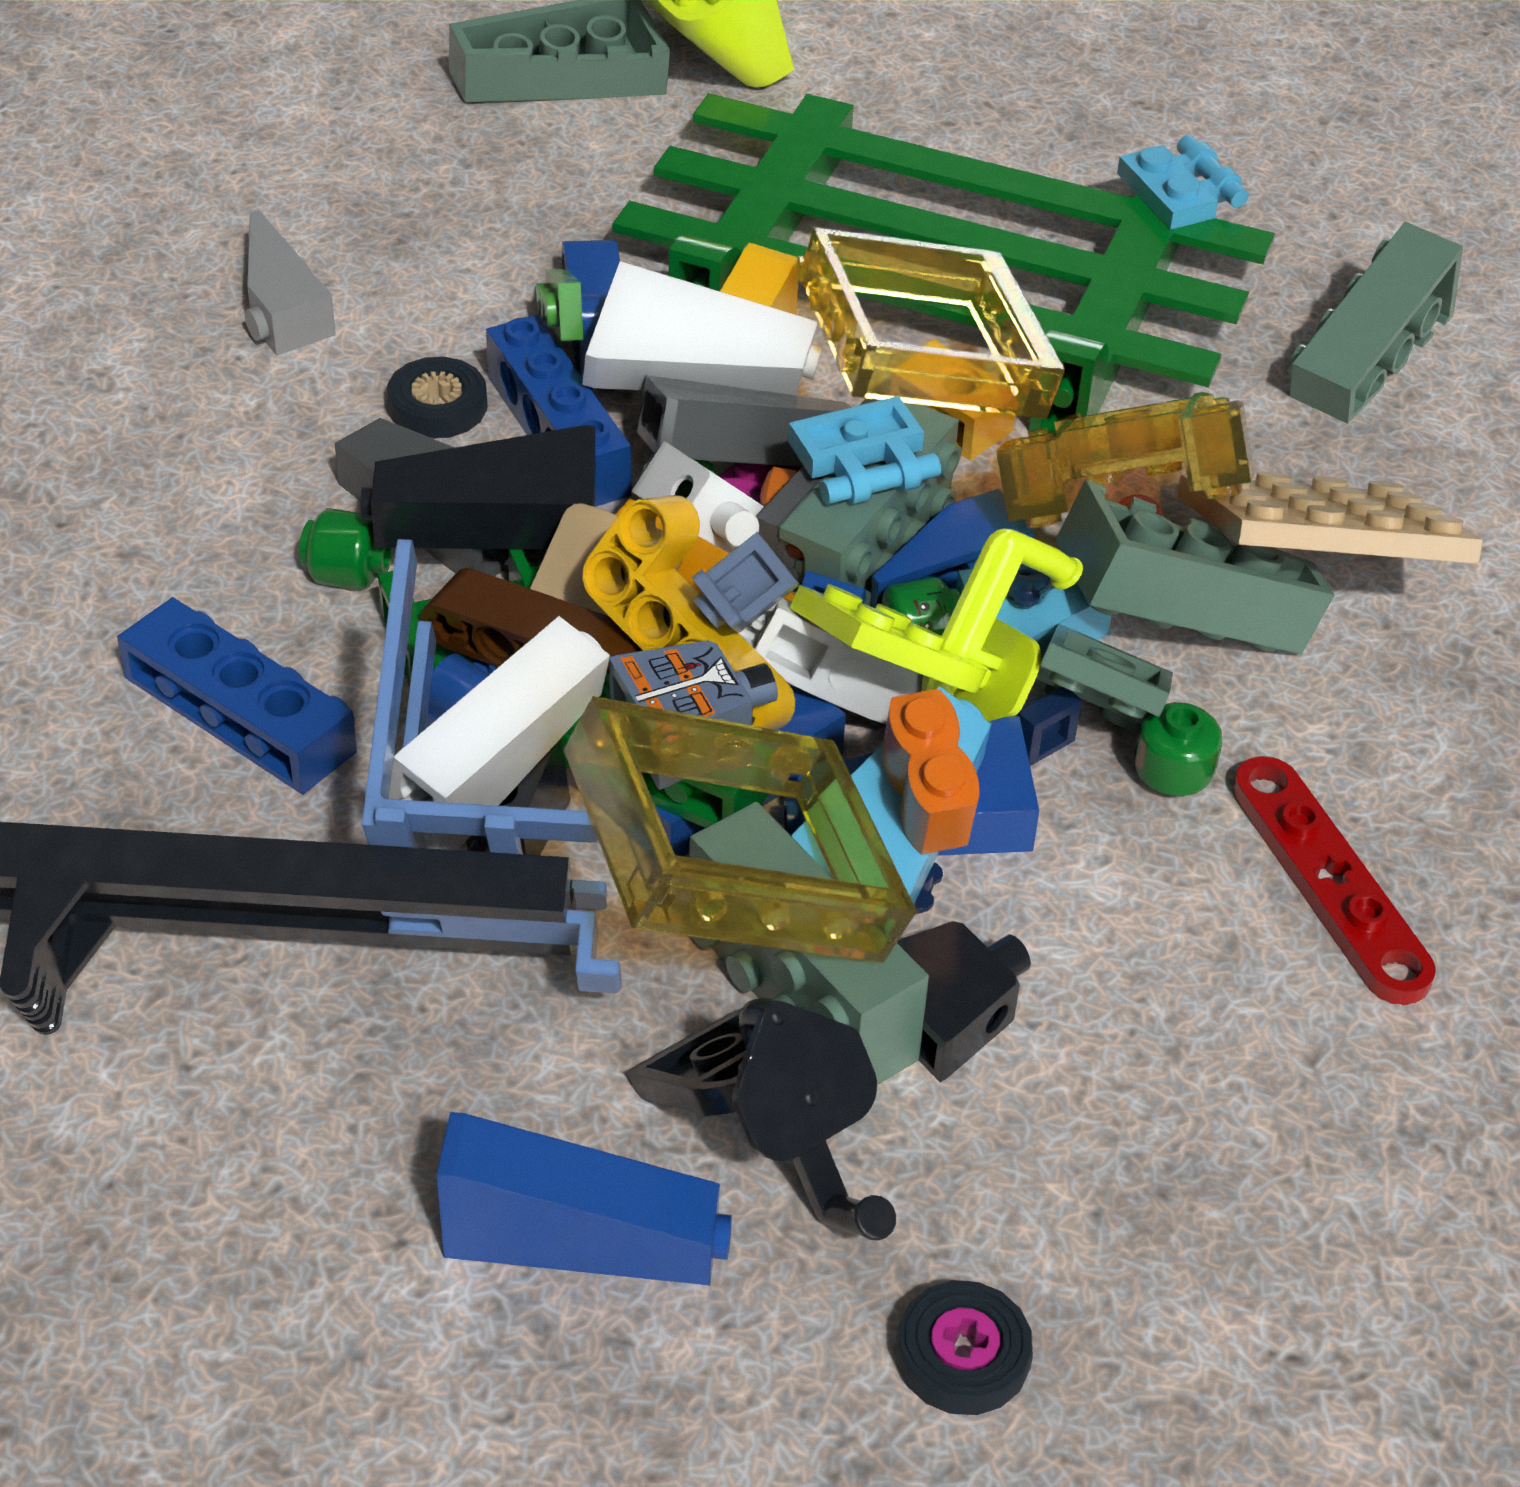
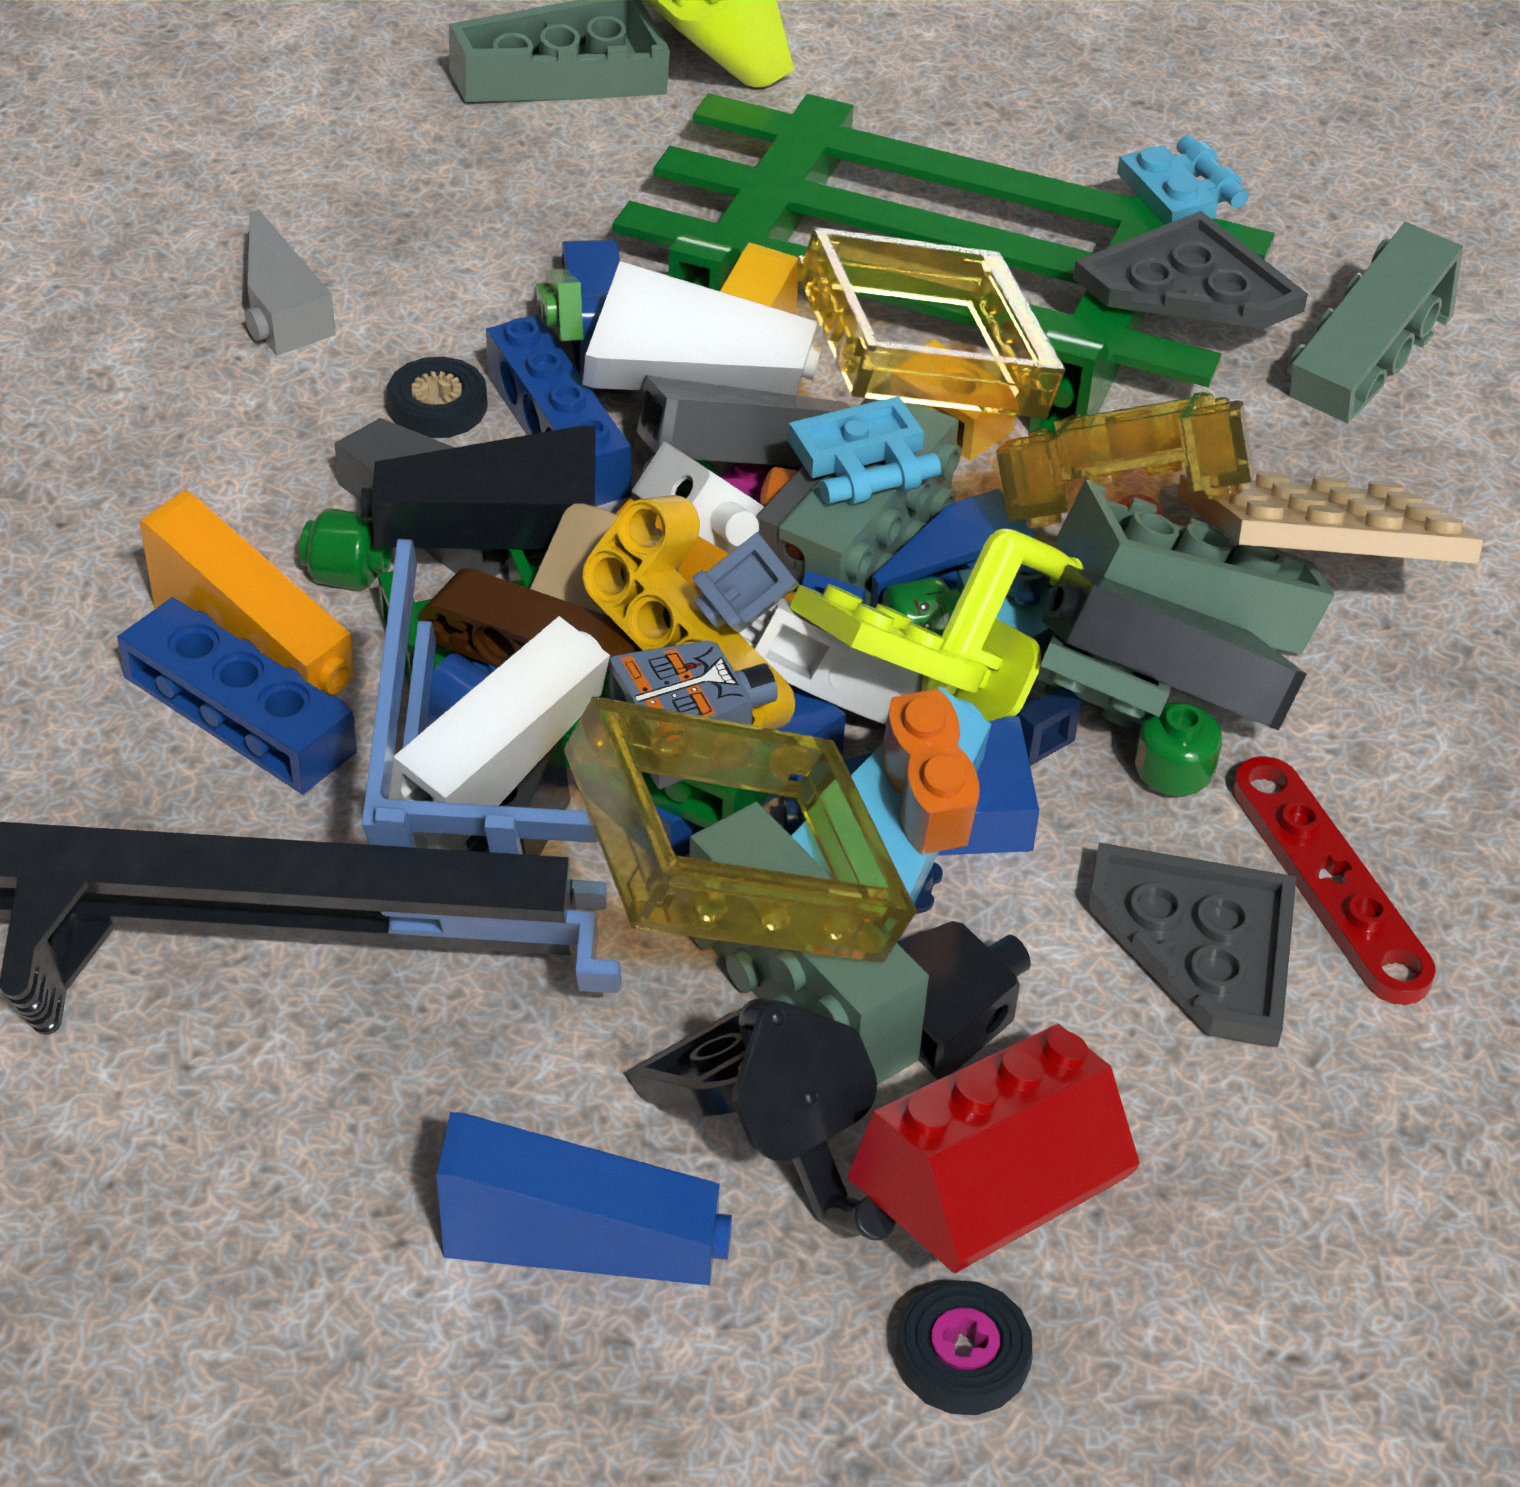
none -> light orange slope [139,490,355,695]
none -> red slope [847,1023,1140,1274]
none -> black slope [1041,564,1307,730]
none -> dark grey plate [1073,211,1308,329]
none -> dark grey plate [1088,842,1297,1047]

